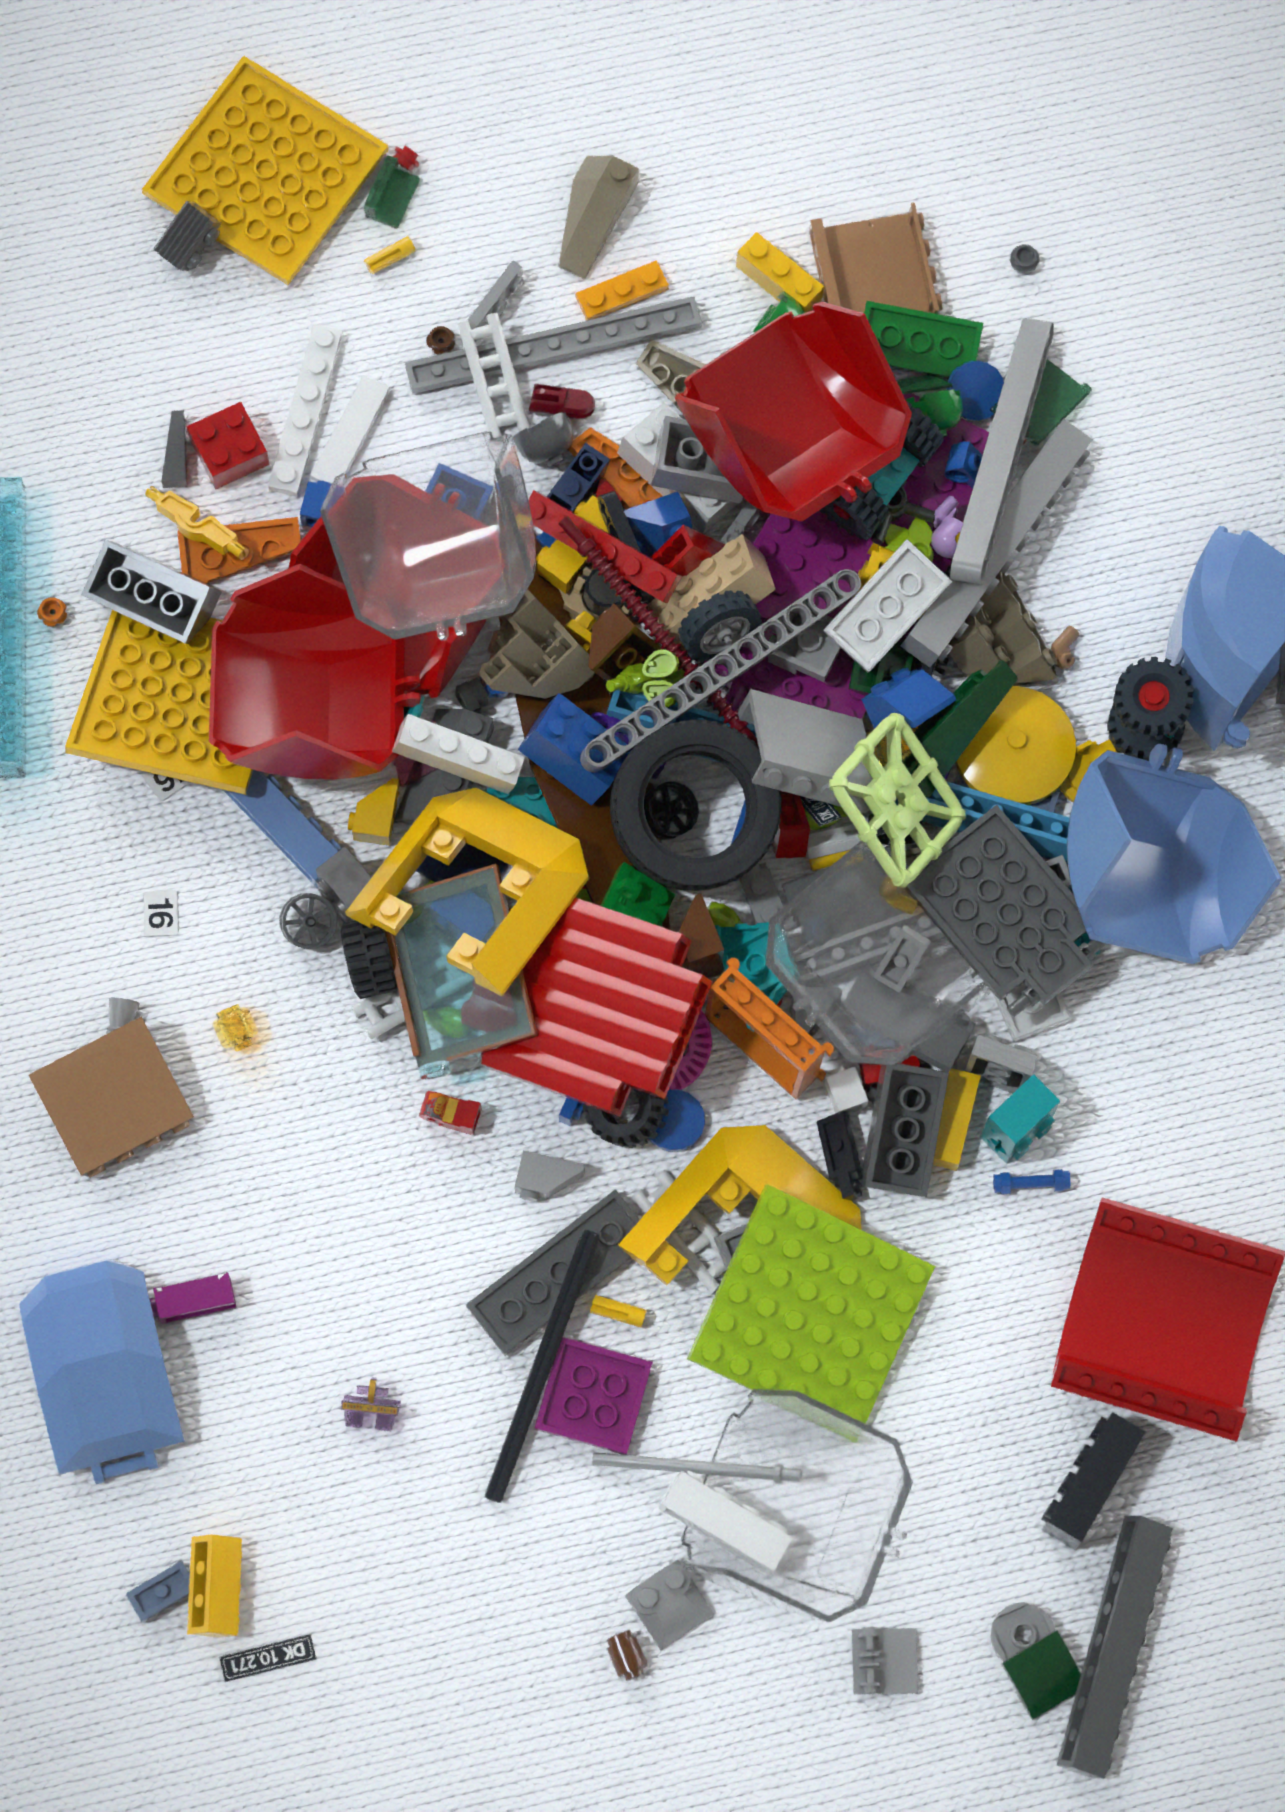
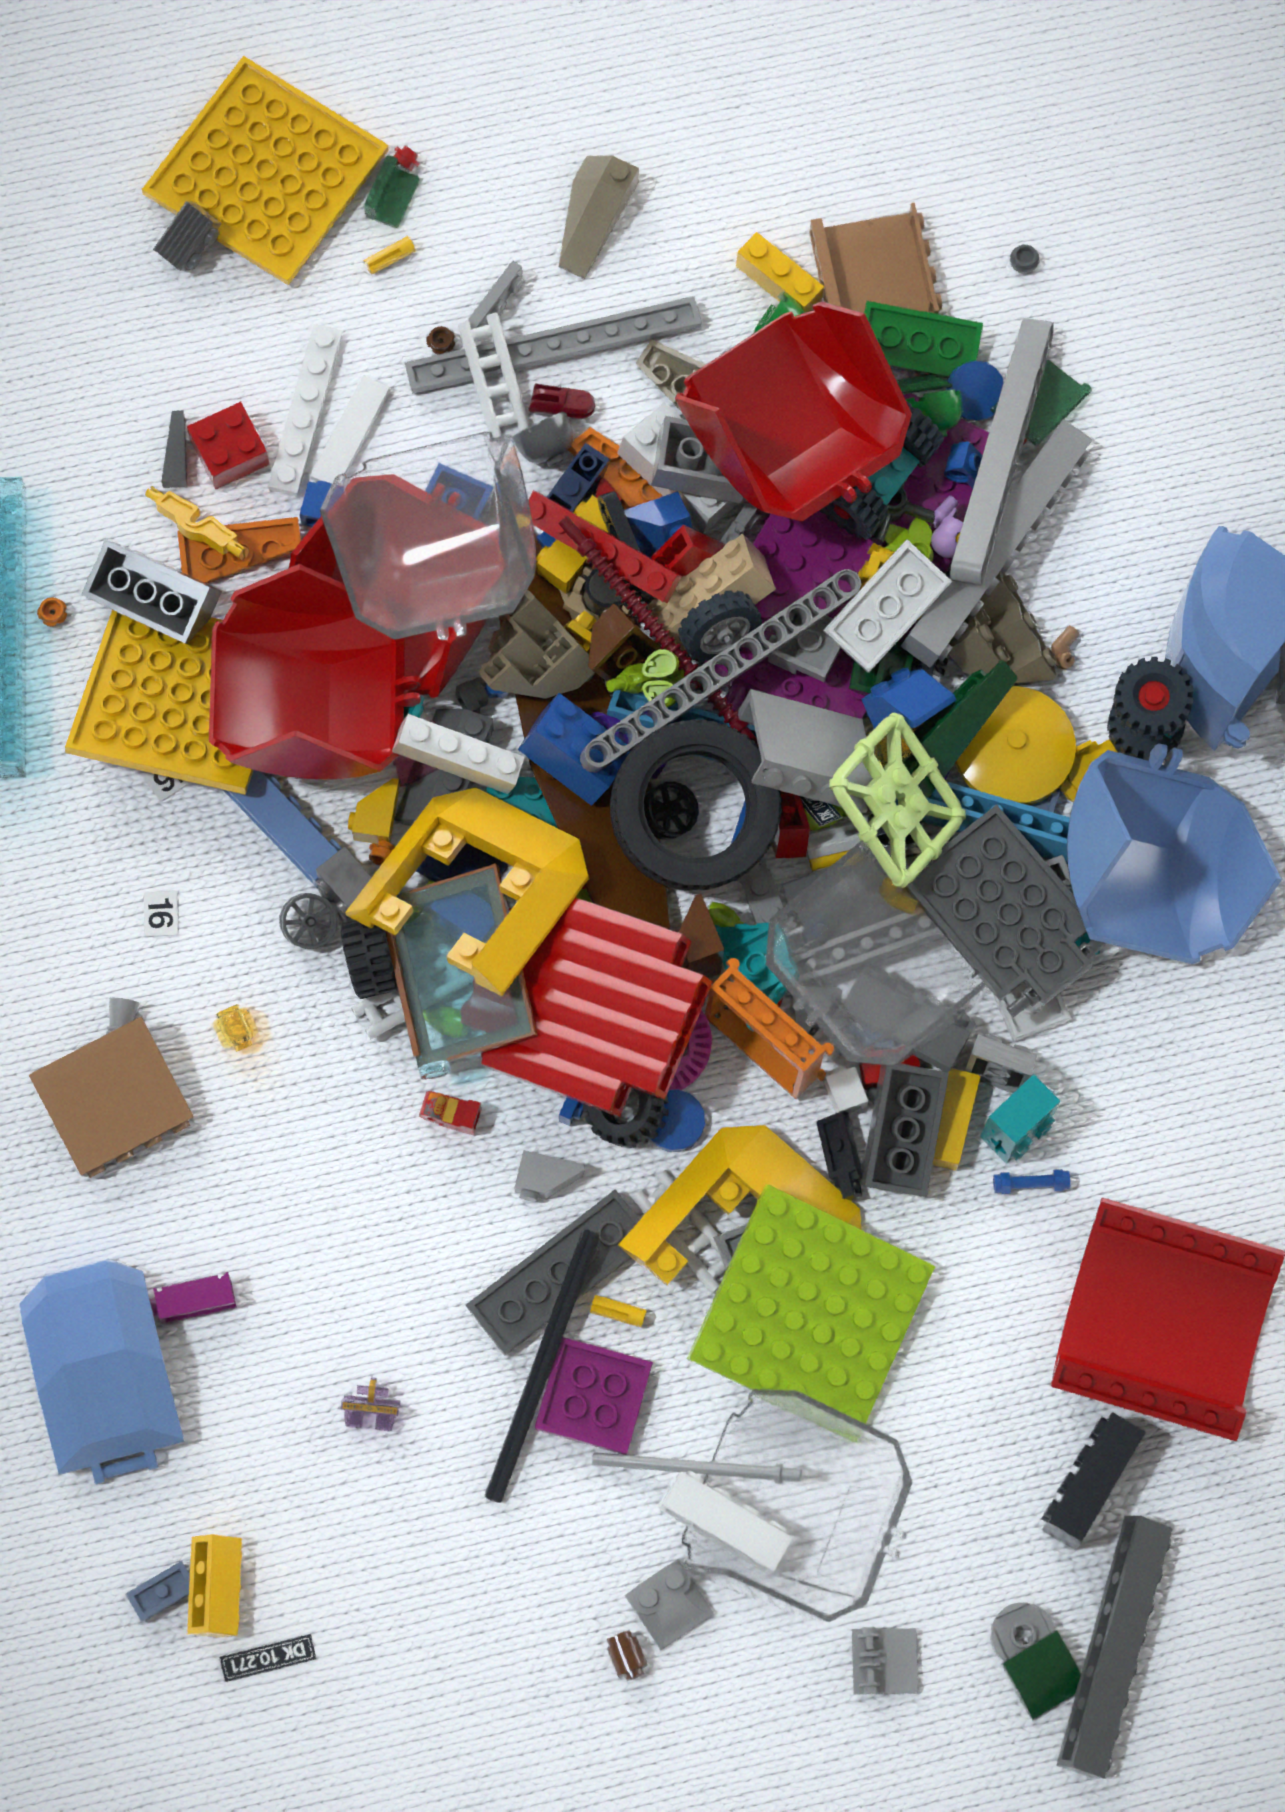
light orange plate [575,260,669,321] -> none
green hinge [600,862,676,927] -> none
light grey slope [873,925,931,993] -> none
none -> orange plate [369,840,395,866]

